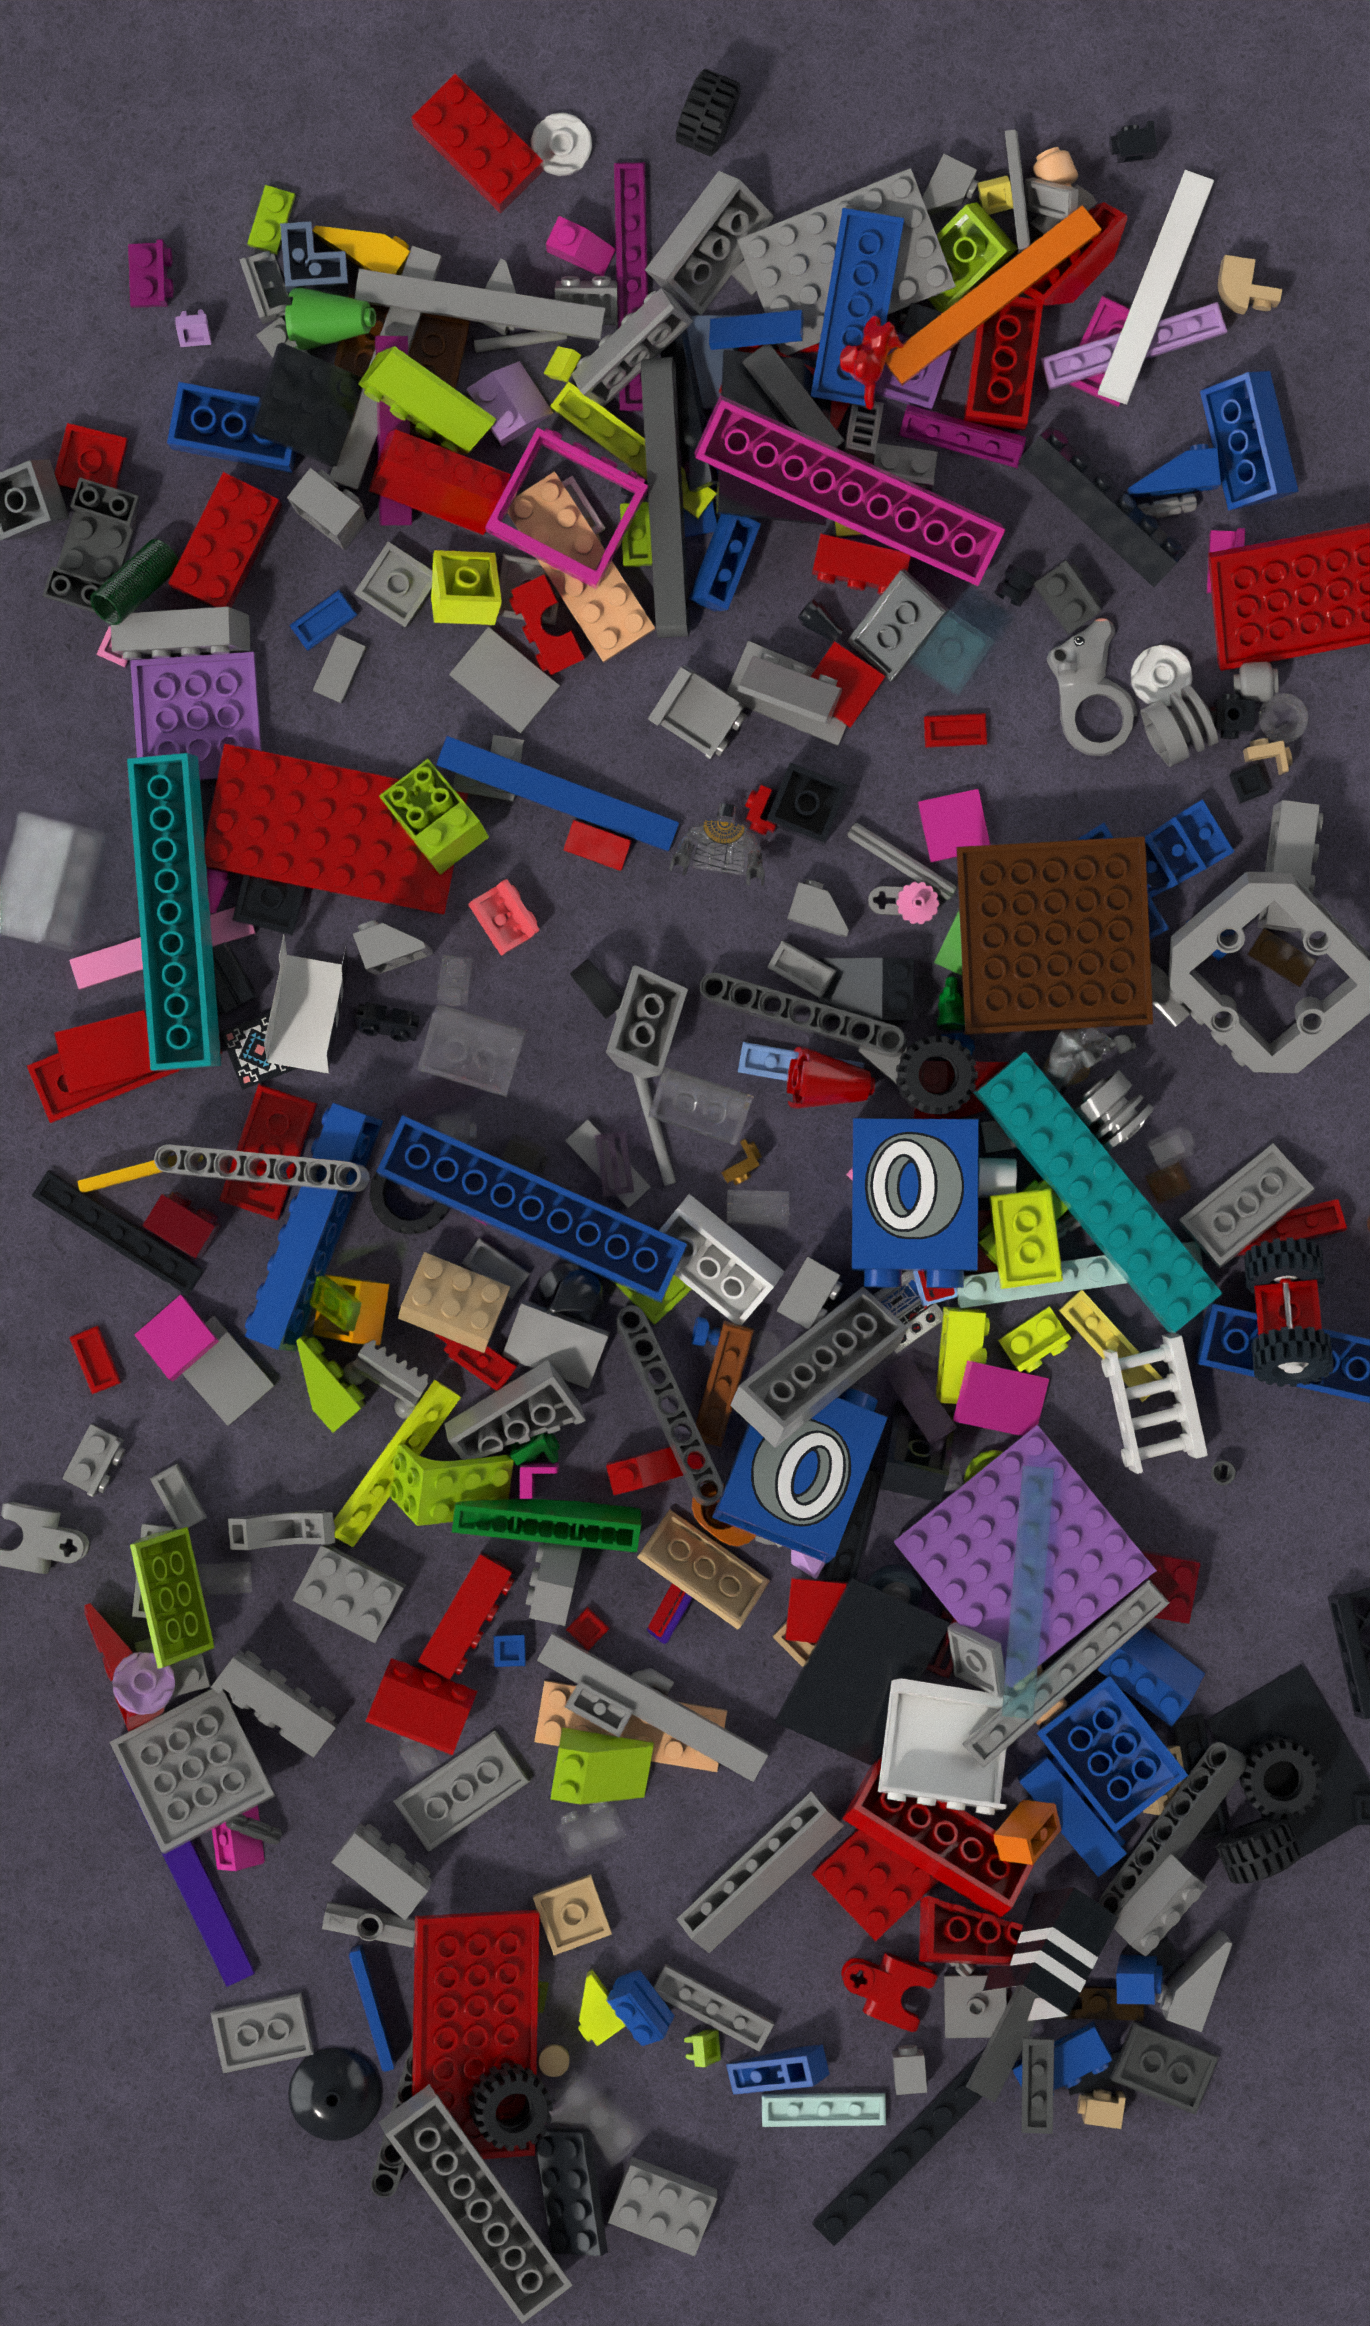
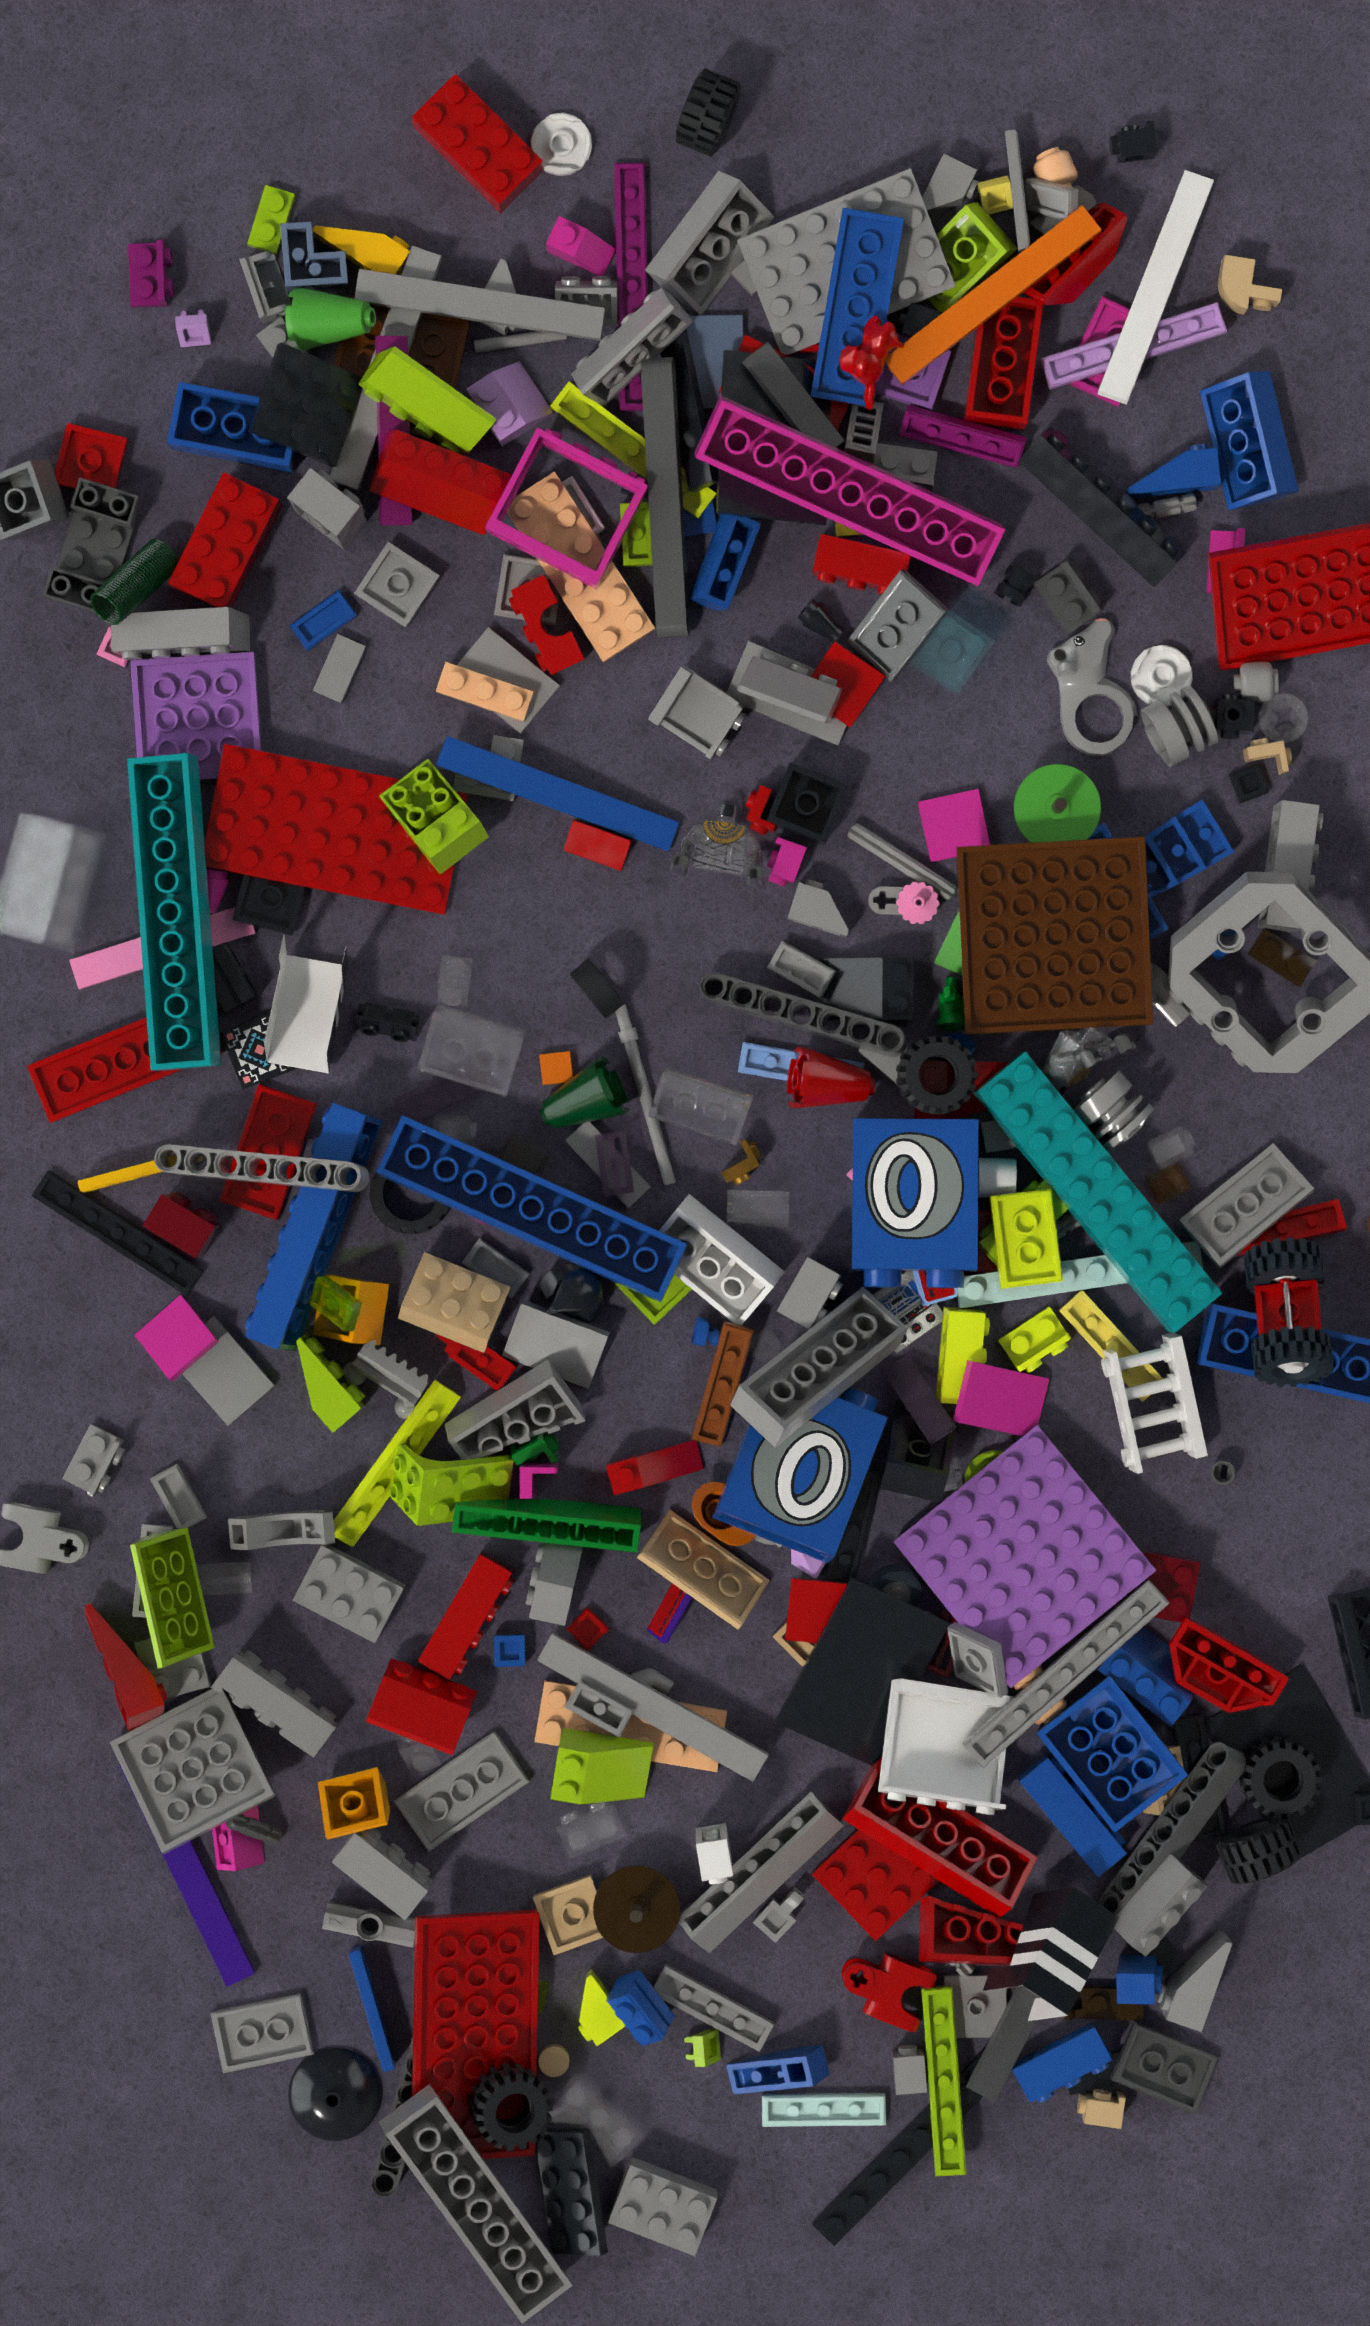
red tile [54,1010,157,1093] -> none
red tile [69,1326,122,1394] -> none
lavender tile [112,1652,175,1715] -> none
light grey slope [353,920,433,975] -> none
neon yellow slope [431,550,502,625] -> none
coral bracket [468,879,539,956] -> none
neon yellow tile [544,346,581,382] -> none
light grey slope [606,965,688,1079] -> none
dark grey beam [615,1305,724,1506] -> none
blue tile [709,310,804,350] -> none
red tile [924,713,987,748] -> none
orange brick [994,1800,1062,1865] -> none
clear light blue tile [1002,1466,1054,1719] -> none
dark grey plate [1021,2036,1054,2134] -> none
none -> light orange slope [318,1767,390,1840]
none -> light nougat plate [436,662,534,722]
none -> orange tile [539,1051,573,1085]
none -> dark green cone [540,1056,629,1129]
none -> dark brown piece [593,1866,680,1953]
none -> white brick [696,1823,733,1884]
none -> light grey plate [753,1886,804,1943]
none -> dark pink brick [767,837,807,887]
none -> lime tile [921,1985,966,2177]
none -> bright green piece [1014,764,1101,843]
none -> red wedge [1169,1617,1290,1713]

